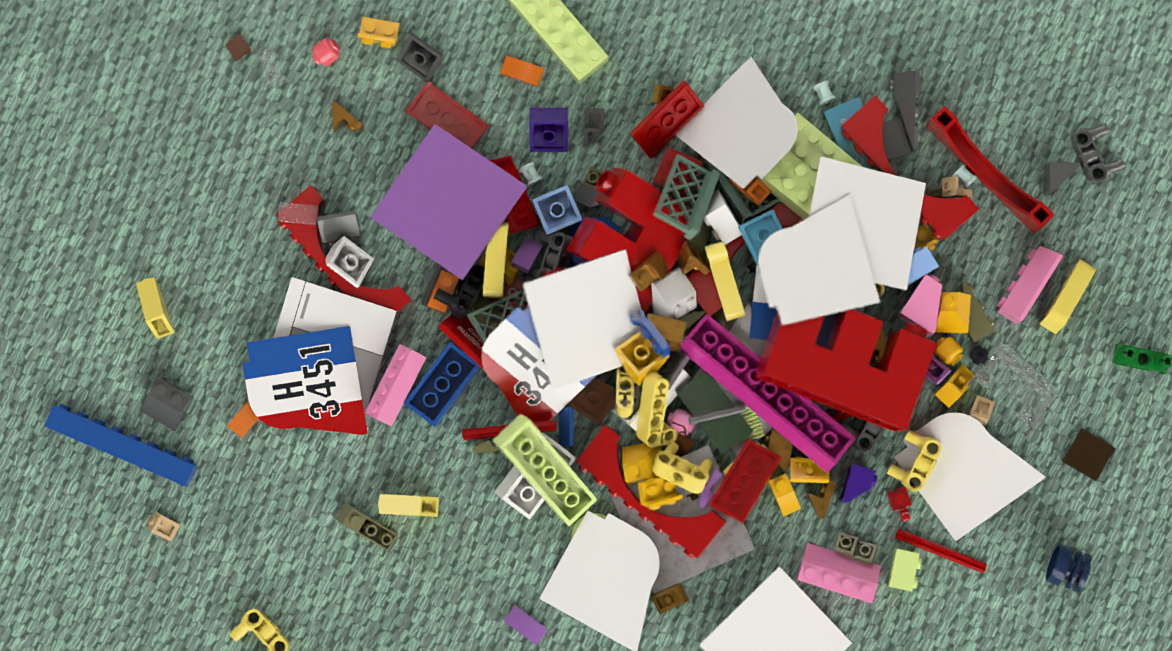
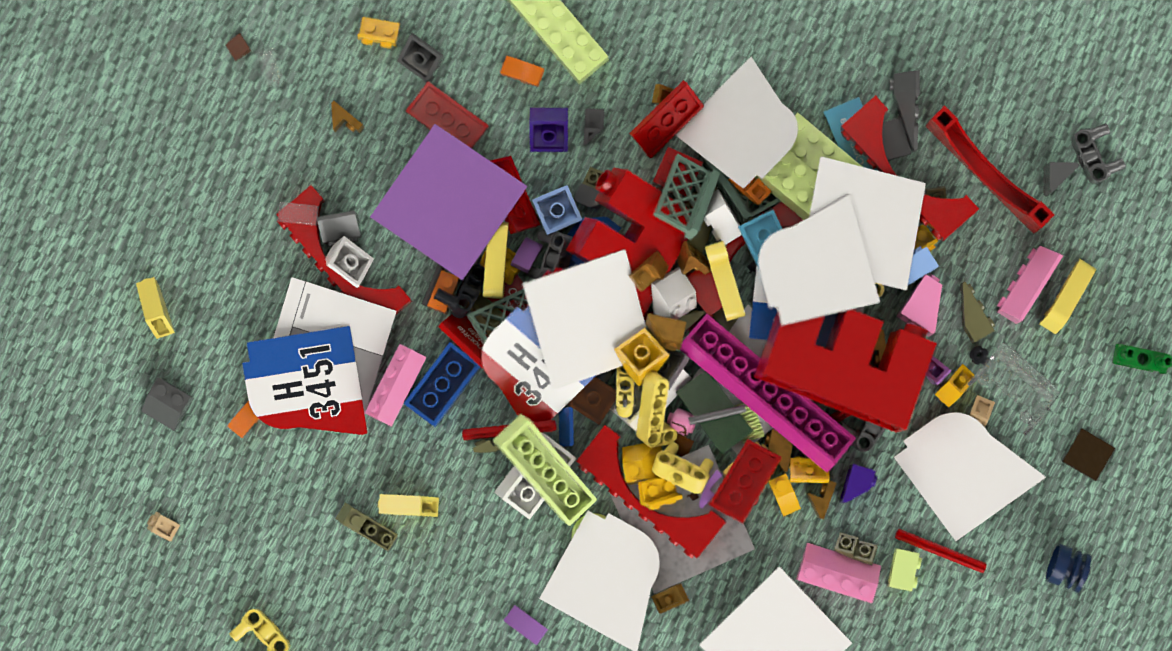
blue brick [44,403,197,487] -> none
coral head [312,38,341,66] -> none
light aqua bush [519,162,543,187] -> none
blue plate [630,310,670,358] -> none
light aqua bush [813,81,836,105] -> none
light yellow piece [887,429,942,491] -> none
red plate [887,487,912,522] -> none
yellow slope [934,292,971,333] -> none
yellow head [935,337,963,365] -> none
tan bracket [942,176,972,199] -> none
light aqua bush [952,164,977,189] -> none

